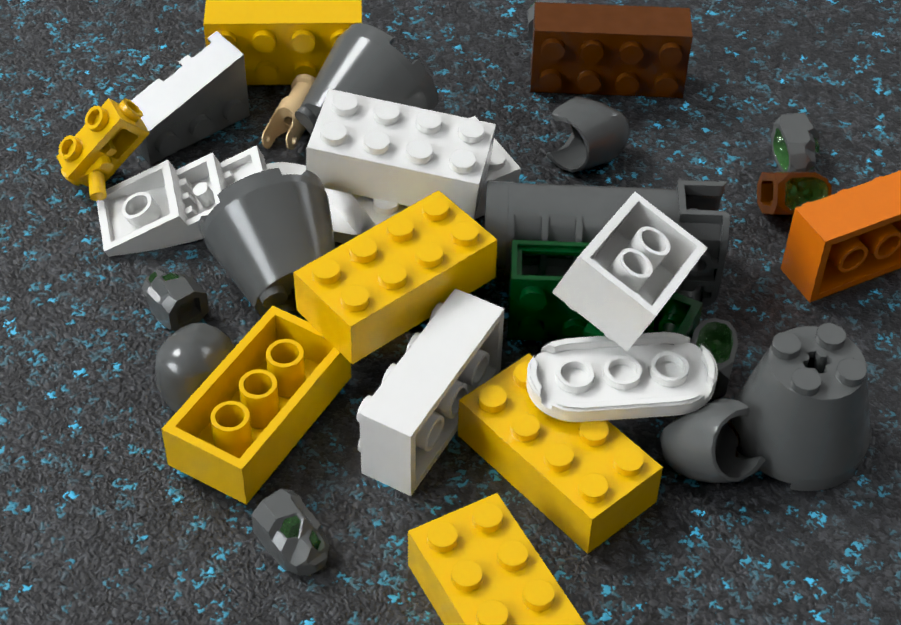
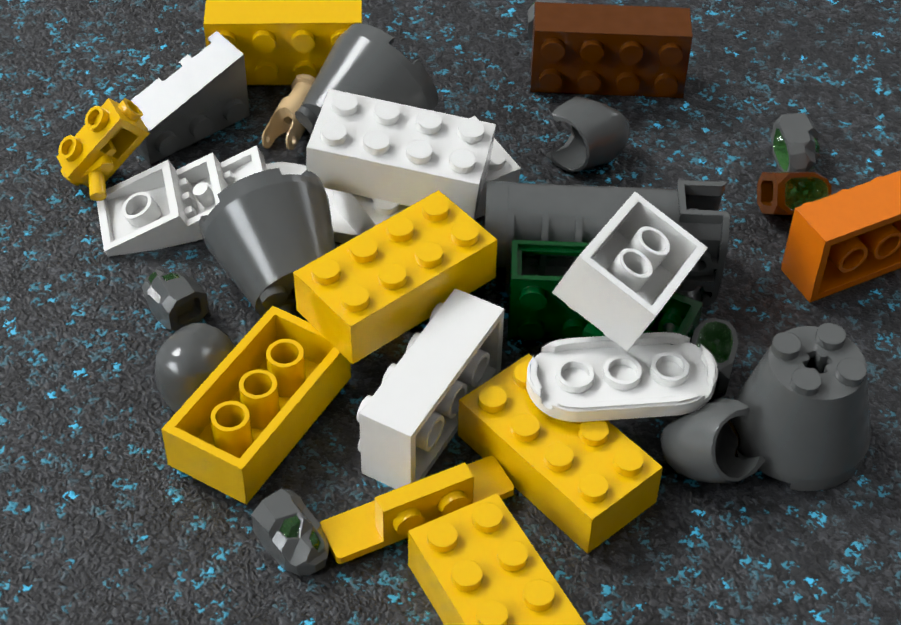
none -> yellow bracket [320,455,514,564]

